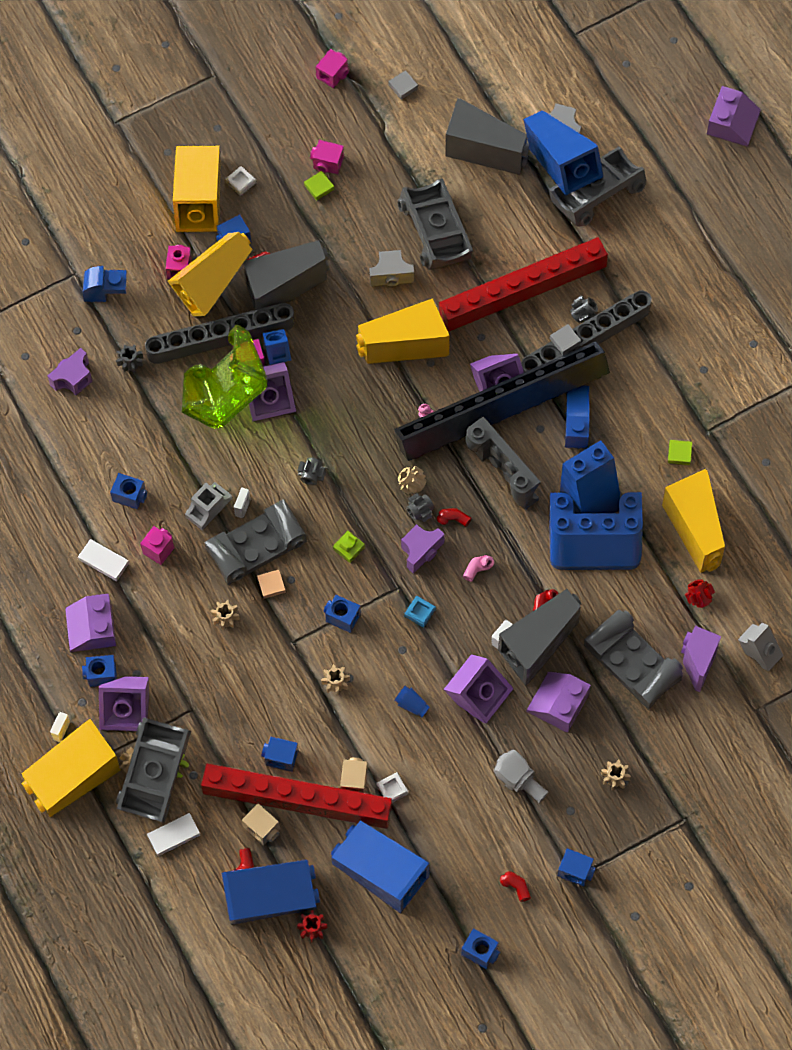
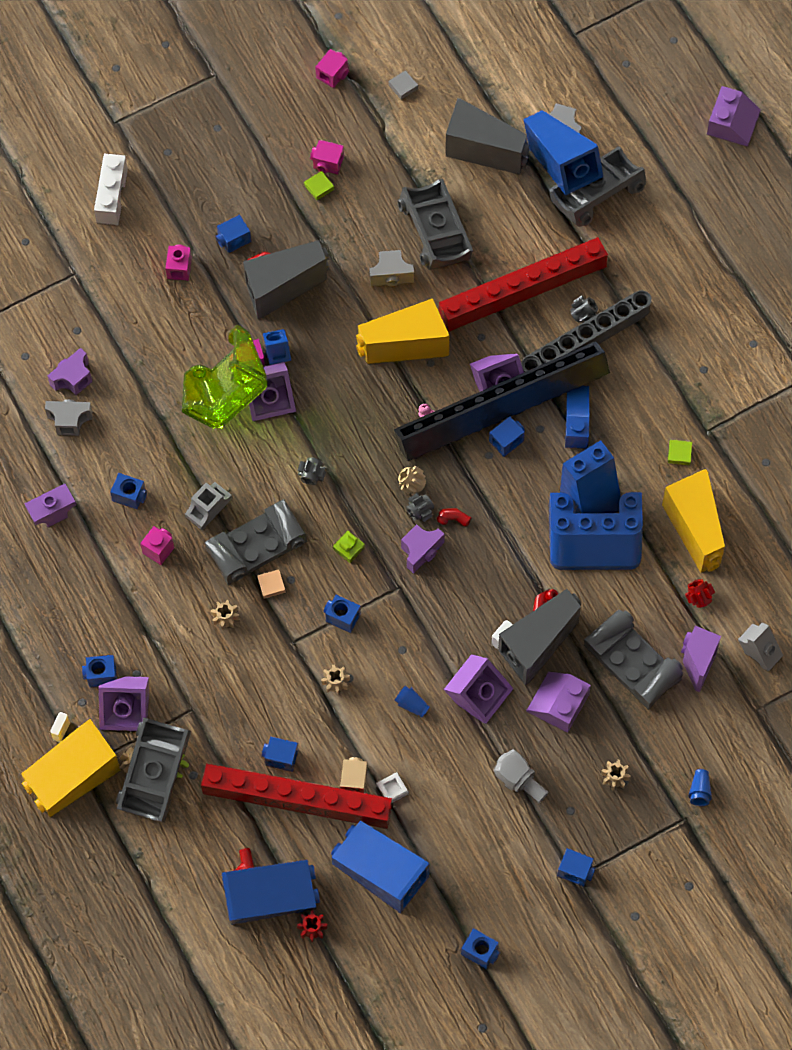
medium lavender slope [65,593,116,652] -> none
white tile [78,539,129,581] -> none
blue brick [83,266,127,302] -> none
dark grey gear [116,345,143,373] -> none
dark grey beam [145,303,295,364] -> none
white tile [147,813,200,856] -> none
yellow slope [167,232,252,316] -> none
yellow slope [173,146,221,232] -> none
white tile [225,166,256,196] -> none
white tile [234,487,251,518] -> none
tan brick [242,804,280,846] -> none
dark azure tile [404,595,436,628] -> none
bright pink arm [463,555,494,582] -> none
dark grey piece [466,417,541,510] -> none
red arm [500,871,531,902] -> none
light grey tile [550,324,581,355] -> none
none -> medium lavender brick [24,484,76,527]
none -> light grey brick [45,400,93,436]
none -> white arch [94,154,128,225]
none -> blue brick [489,416,525,457]
none -> blue cone [688,769,712,806]

